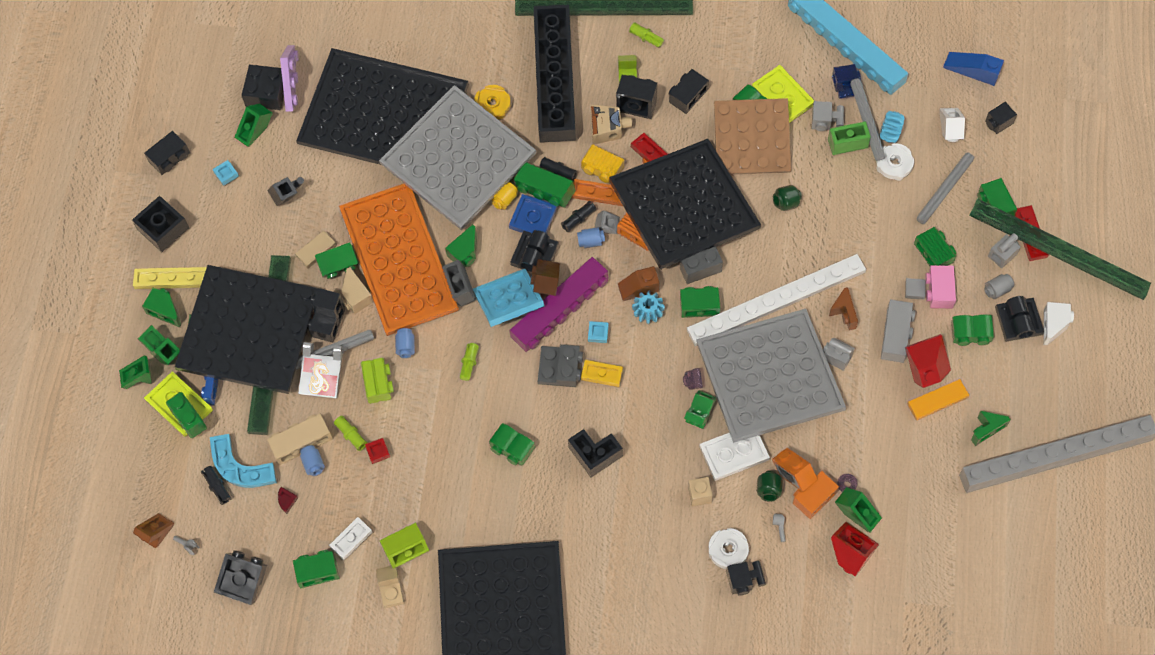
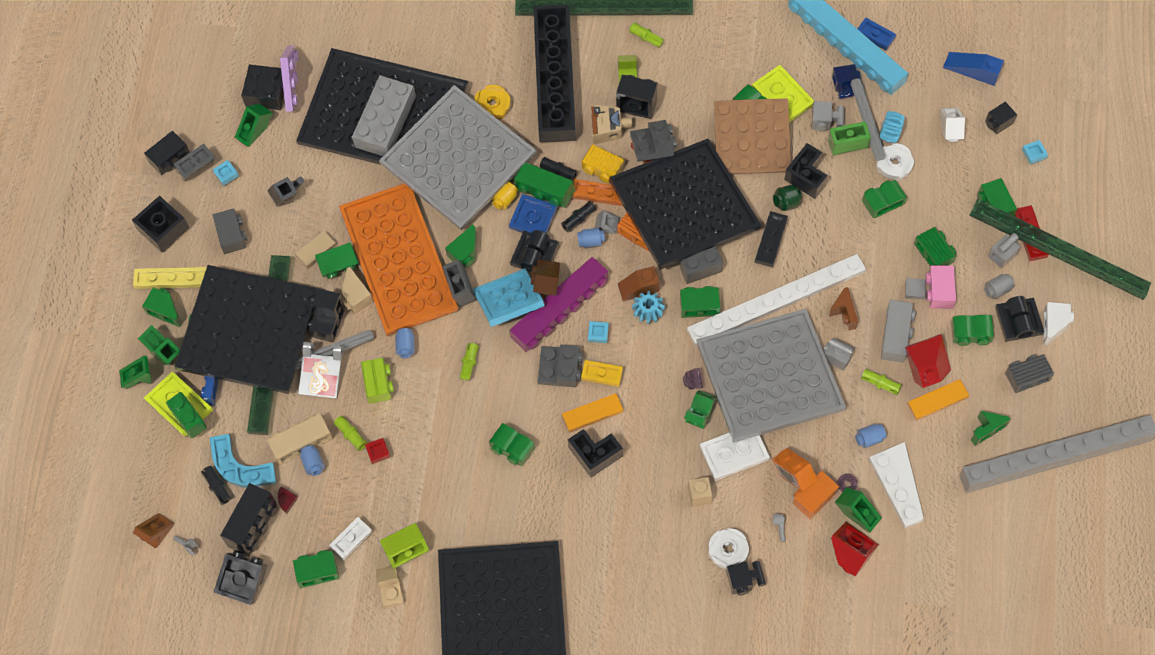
black brick [669,69,709,114] -> none
dark green head [756,471,783,502] -> none
light grey axle [917,152,974,224] -> none
none -> dark grey hinge [174,143,215,181]
none -> dark grey brick [212,208,247,254]
none -> black brick [220,483,277,557]
none -> light grey piece [352,76,416,156]
none -> light orange tile [562,393,623,433]
none -> dark grey plate [630,120,677,162]
none -> black plate [755,211,788,268]
none -> black brick [784,143,828,199]
none -> medium blue brick [855,423,886,448]
none -> blue plate [857,17,897,51]
none -> lime pin [861,368,902,396]
none -> green brick [862,180,907,218]
none -> white wing [868,442,924,529]
none -> dark grey brick [1005,354,1054,393]
none -> medium azure plate [1022,140,1048,164]

